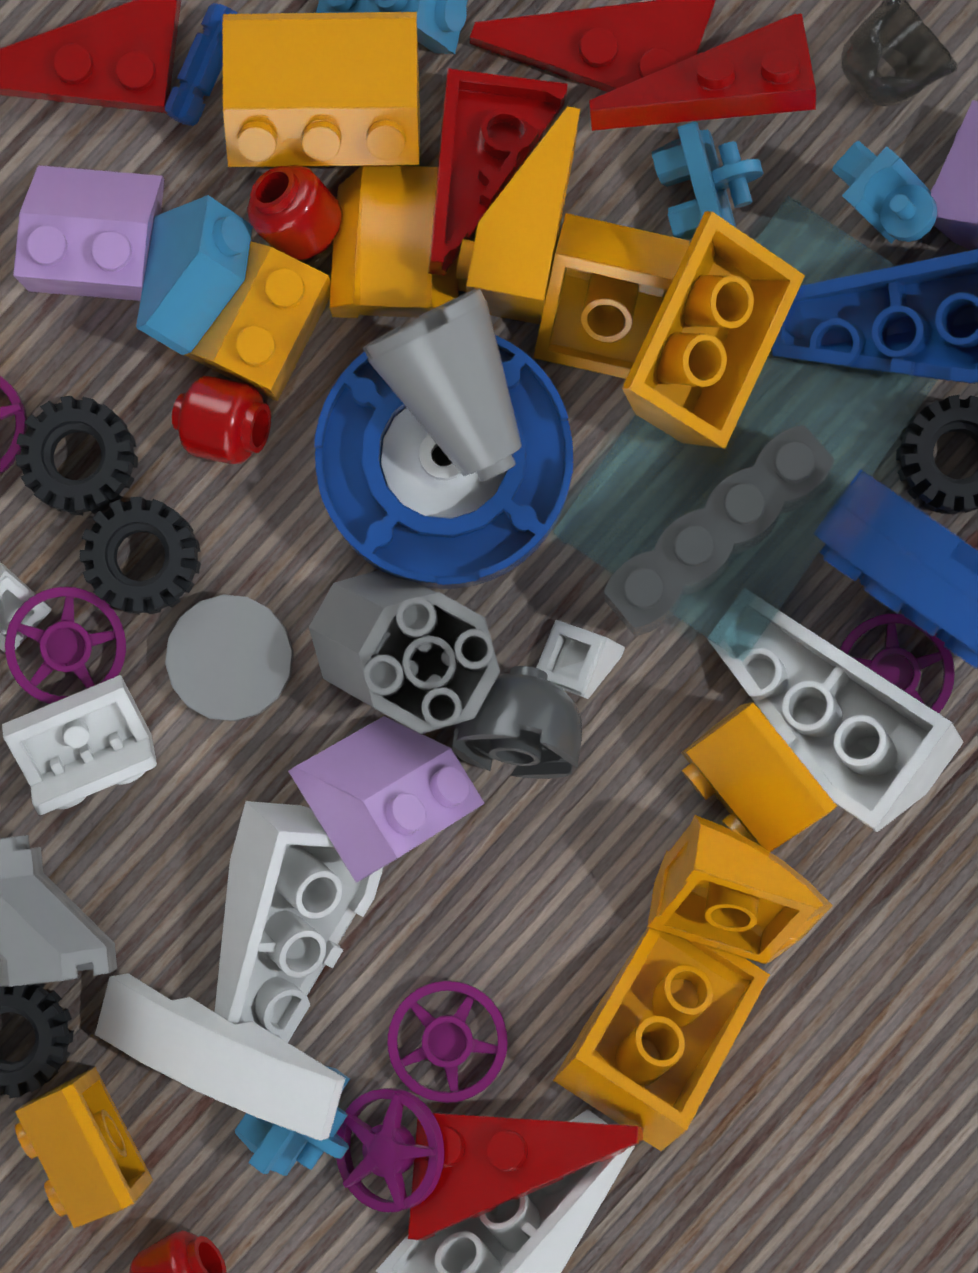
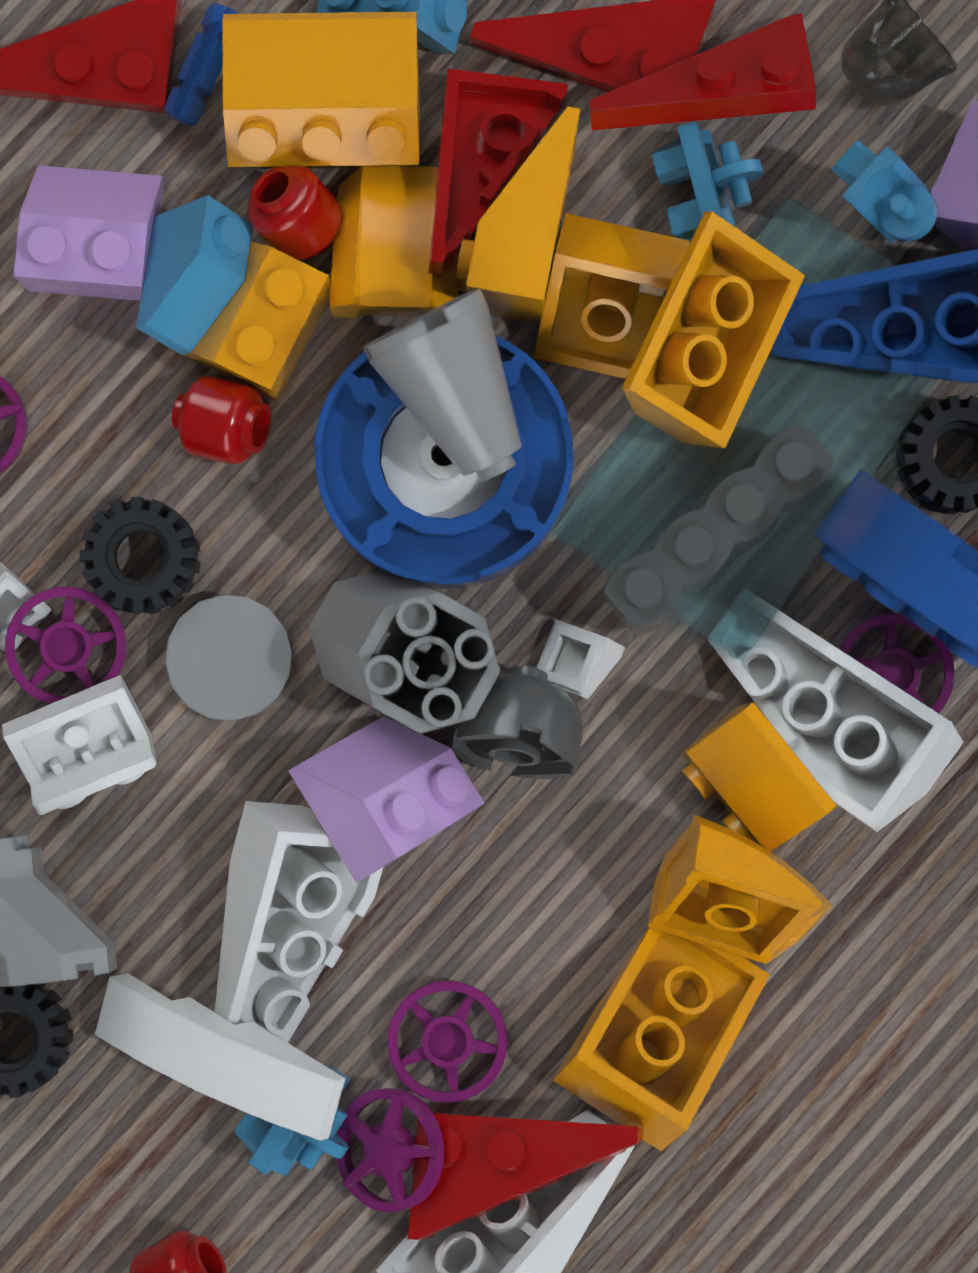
black tyre [15,396,138,515] -> none
light orange slope [15,1067,153,1228] -> none

